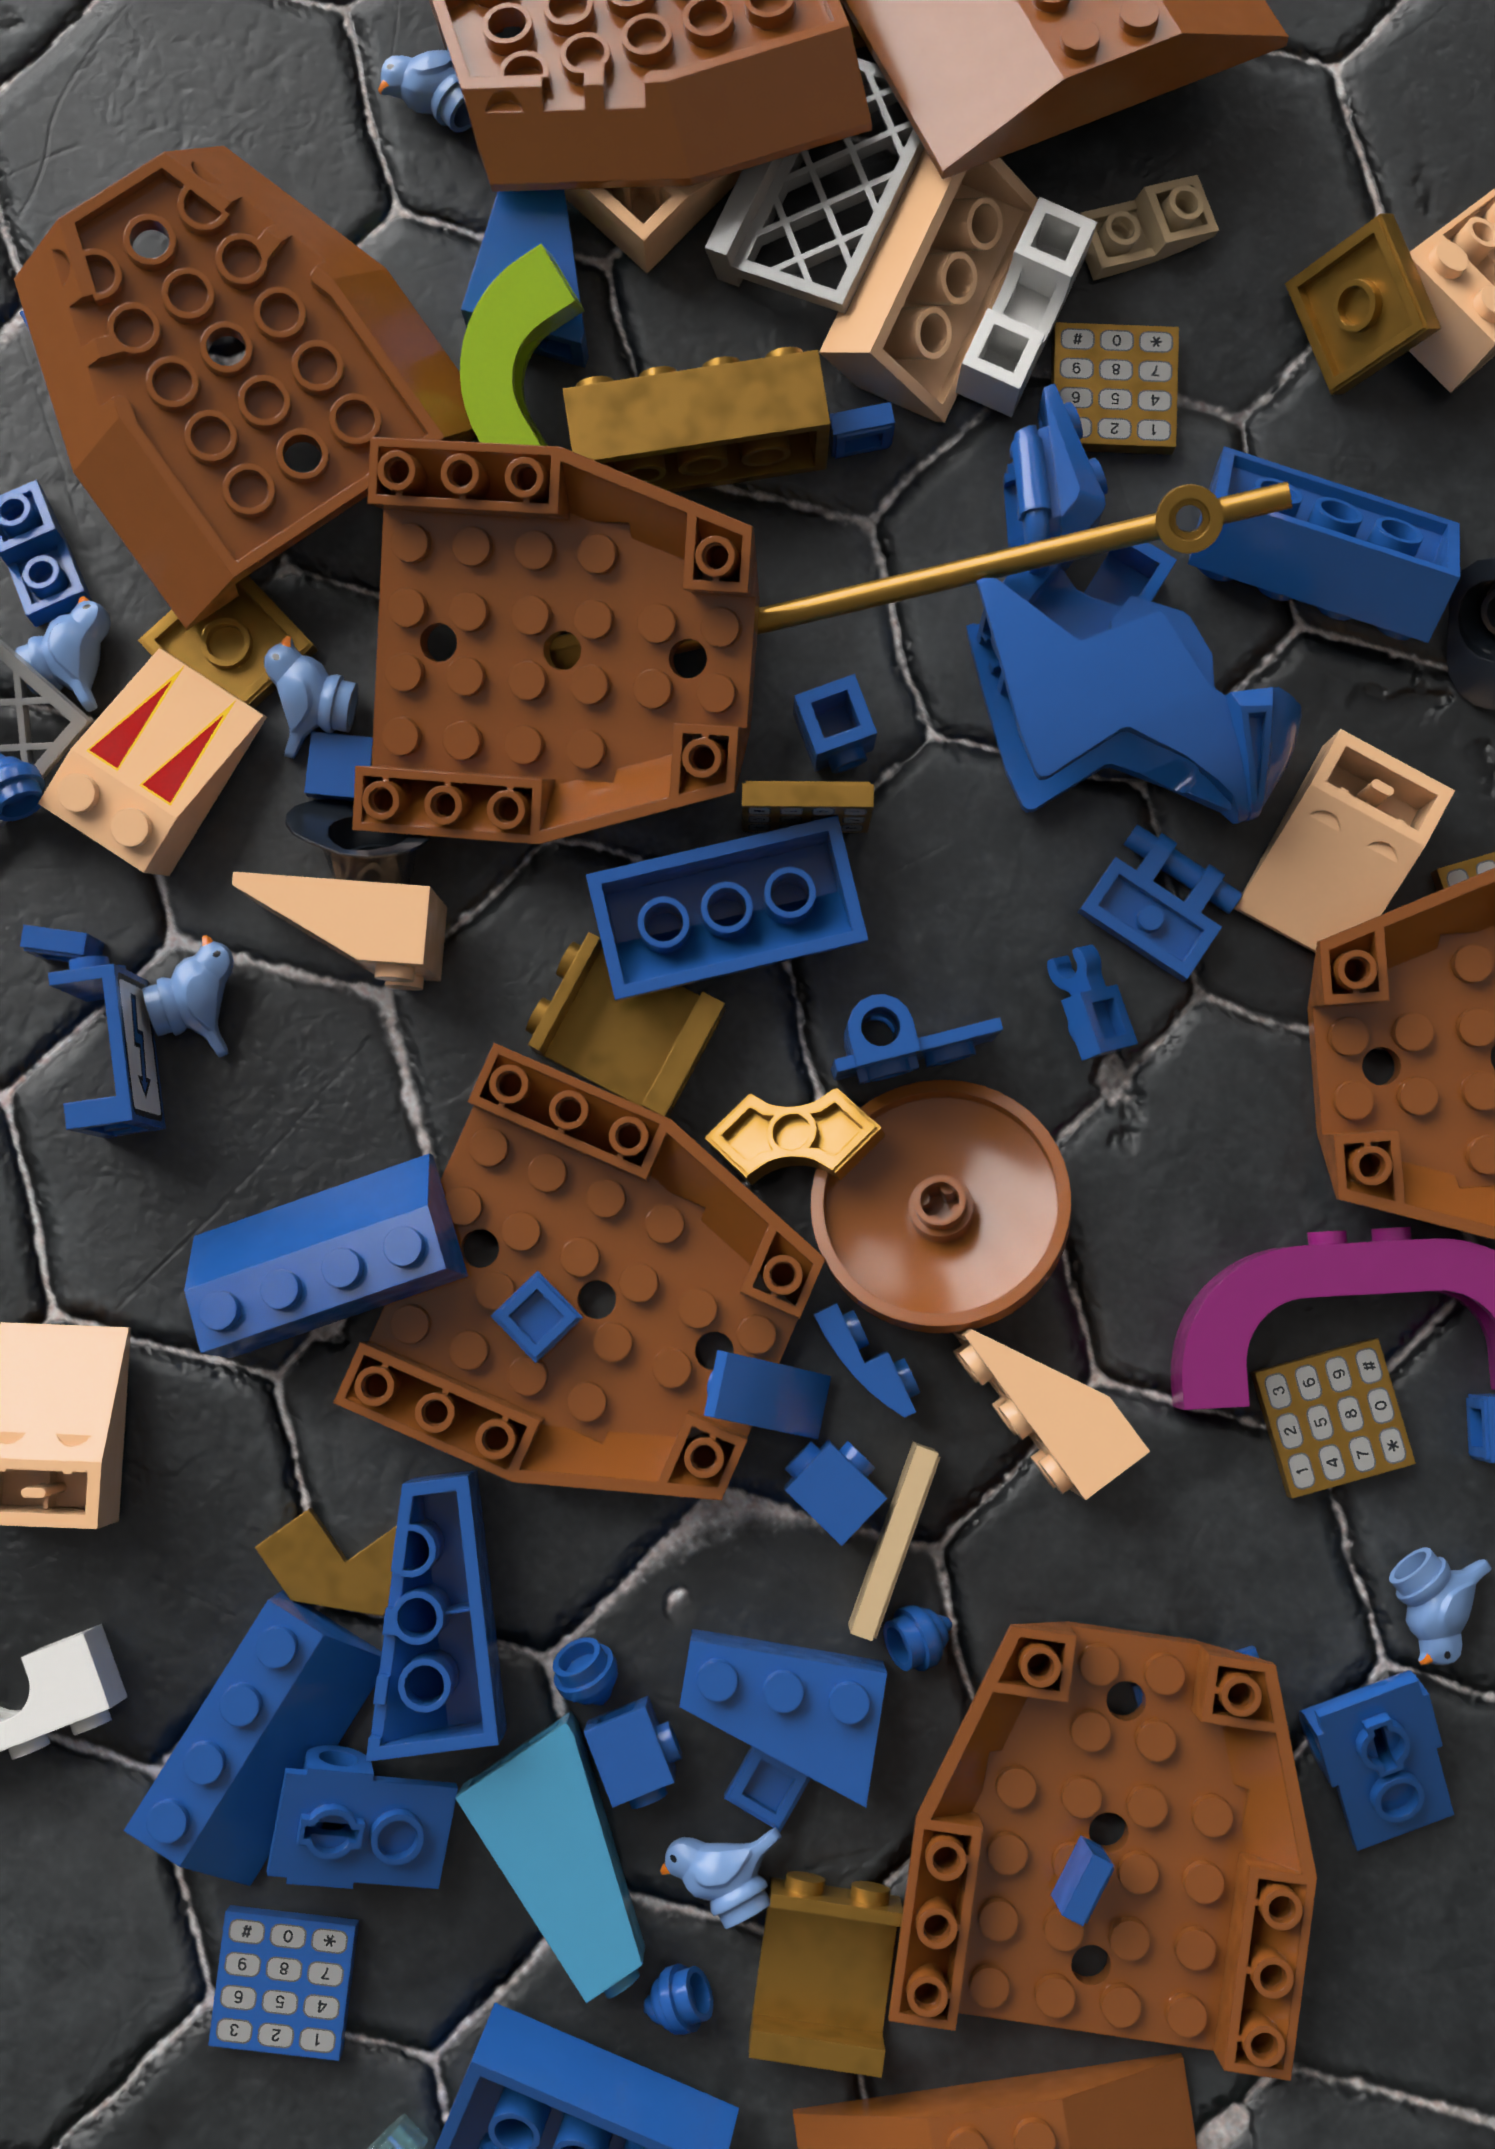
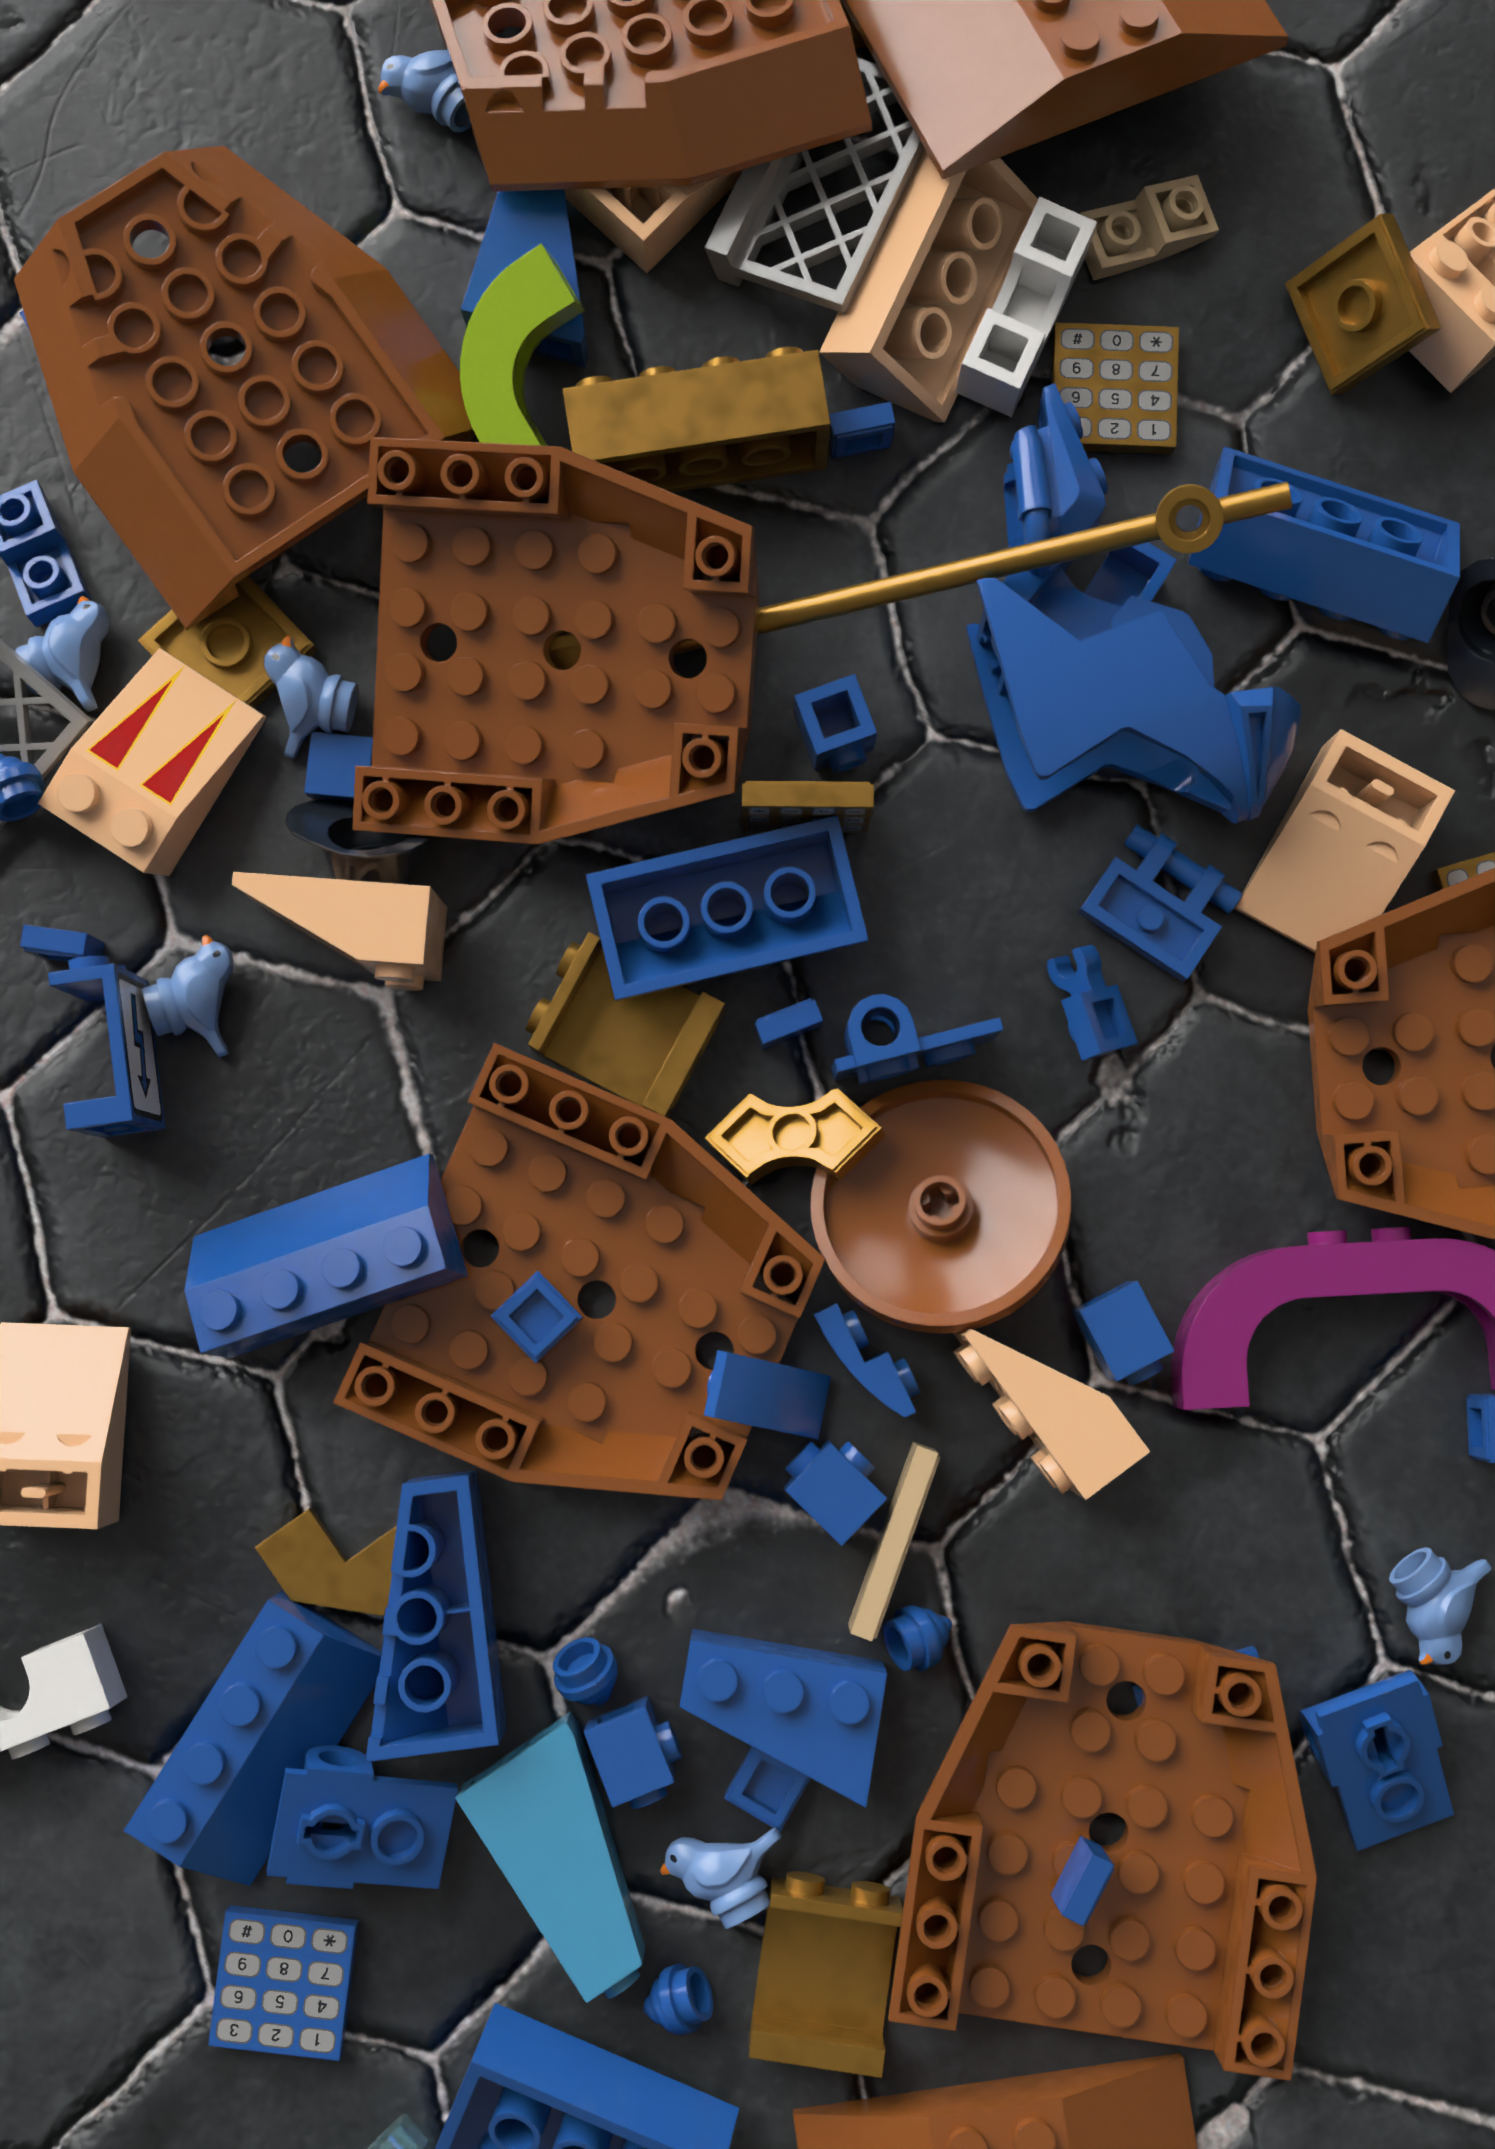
tile [1250,1338,1416,1499] -> none
none -> blue tile [755,998,823,1050]
none -> blue brick [1071,1281,1174,1386]

